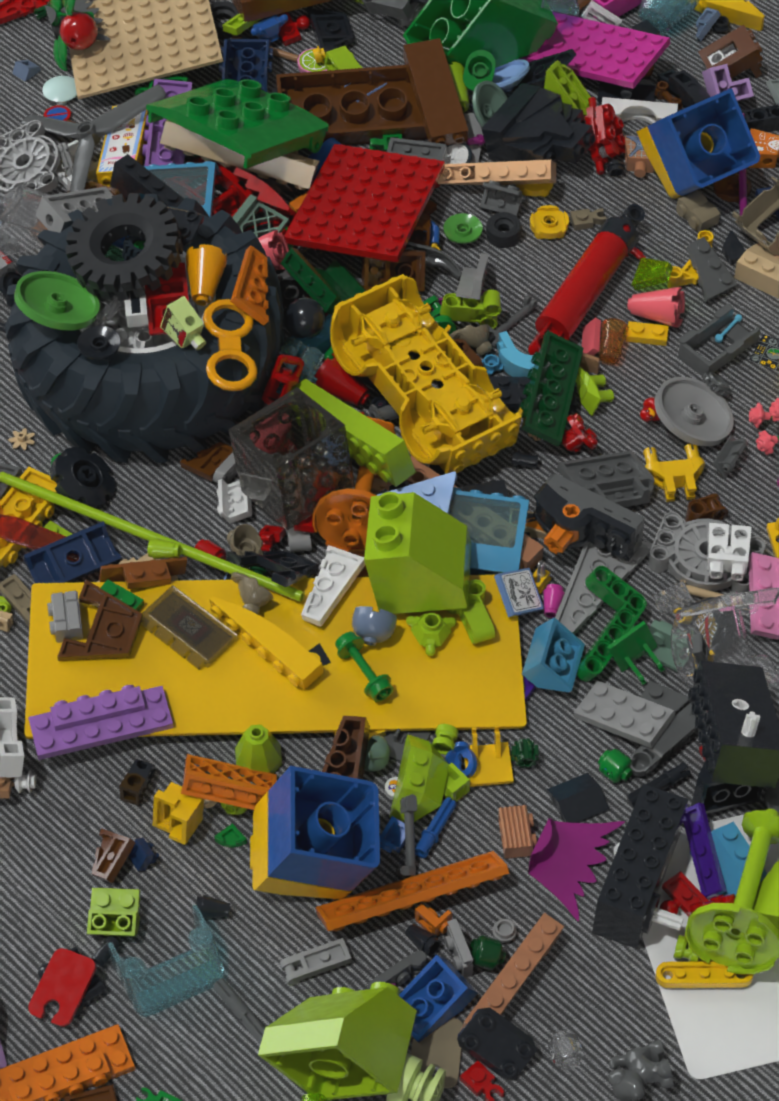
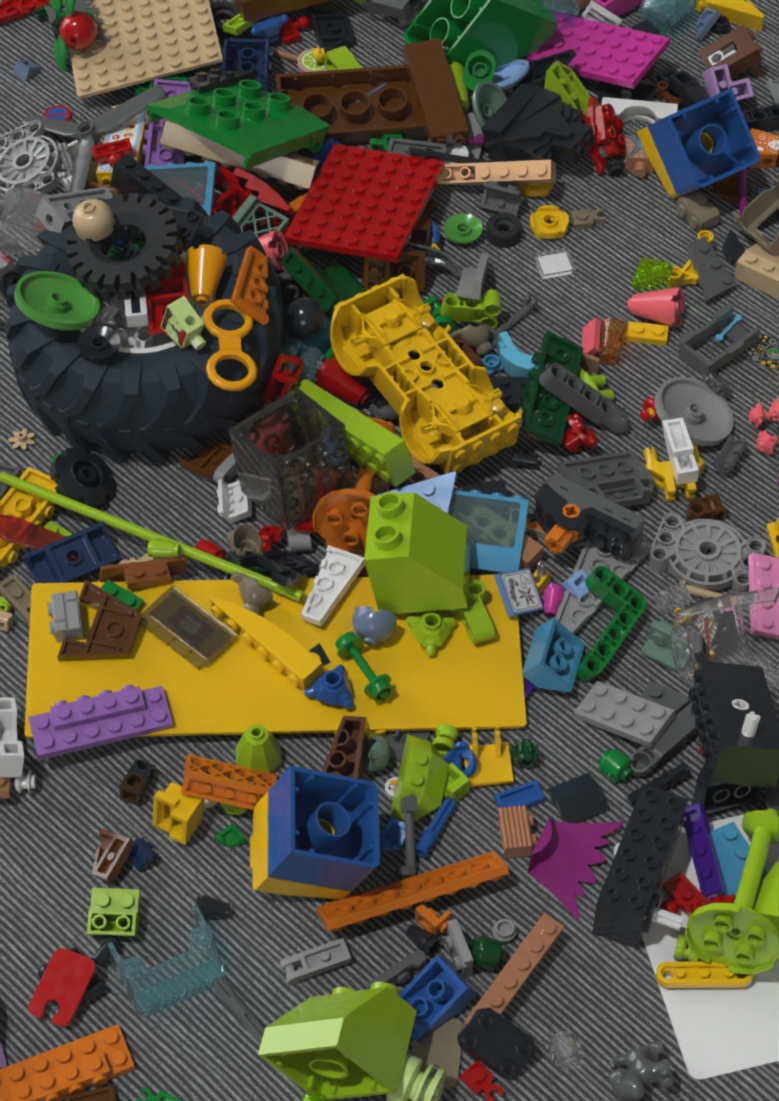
light aqua dish [42,76,77,106] -> none
red piece [528,204,646,355] -> none
green plate [607,621,665,685] -> none
white hips [707,523,752,581] -> none
none -> tan cylinder [72,199,116,241]
none -> red plate [91,138,134,168]
none -> black wing [188,68,255,94]
none -> blue rock [304,665,353,710]
none -> black bar [408,147,494,164]
none -> blue tile [494,780,545,809]
none -> clear piece [534,248,576,279]
none -> dark grey piece [539,363,630,434]
none -> light blue slope [561,569,590,599]
none -> white slope [662,417,699,485]

